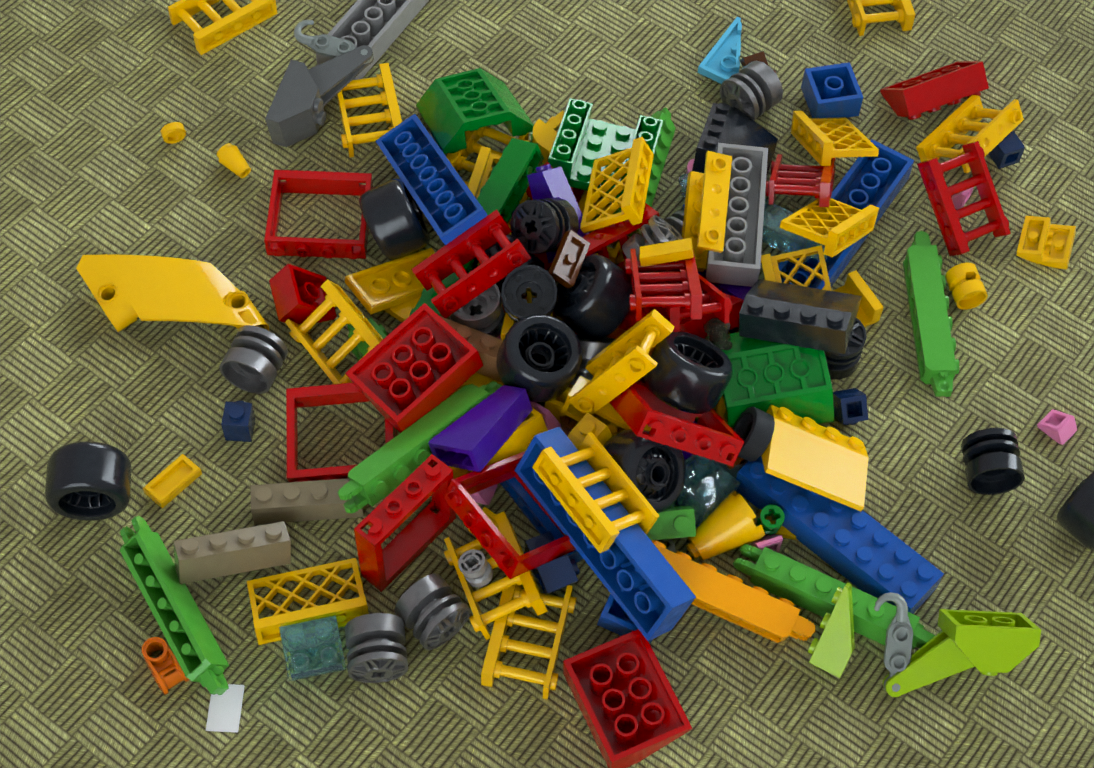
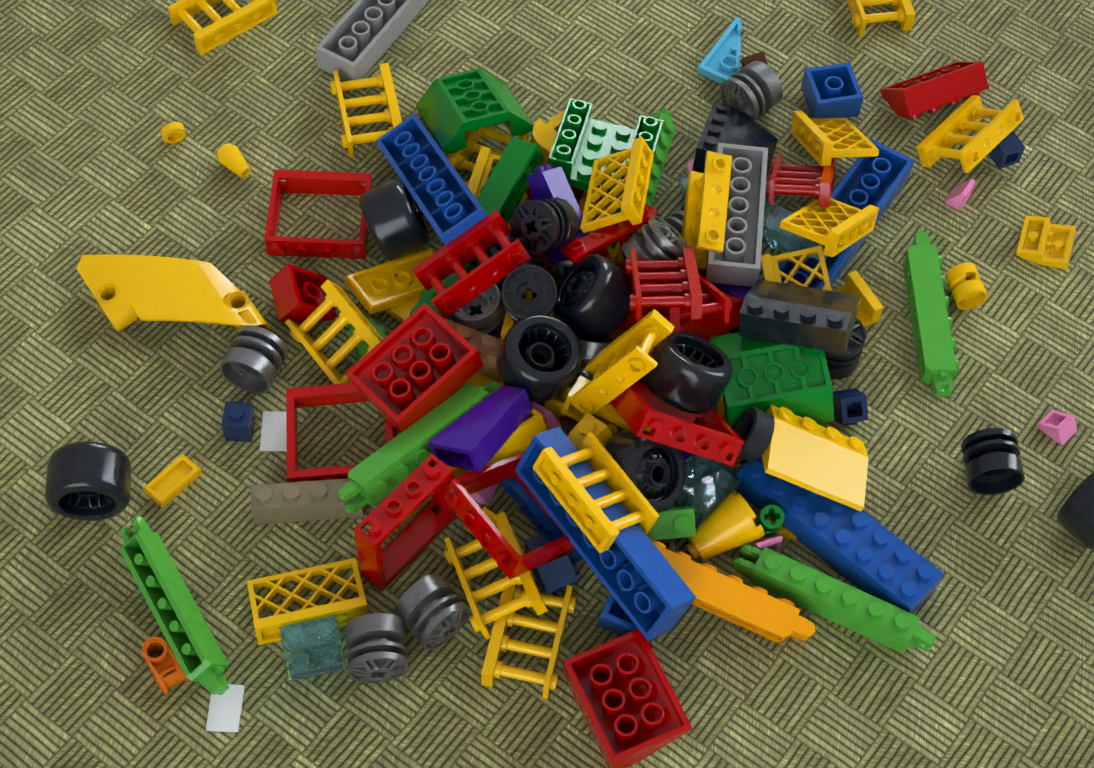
dark tan brick [173,521,291,584] -> none
dark grey slope [265,20,374,147] -> none
light grey wheel [458,549,493,588] -> none
reddish brown tile [548,229,591,289] -> none
yellow tile [639,238,694,267] -> none
clear smoke brick [704,317,732,350] -> none
lime slope [807,582,855,678] -> none
lime slope [874,592,1041,697] -> none
red fence [917,141,1011,256] -> none
none -> white sticker [260,411,287,451]

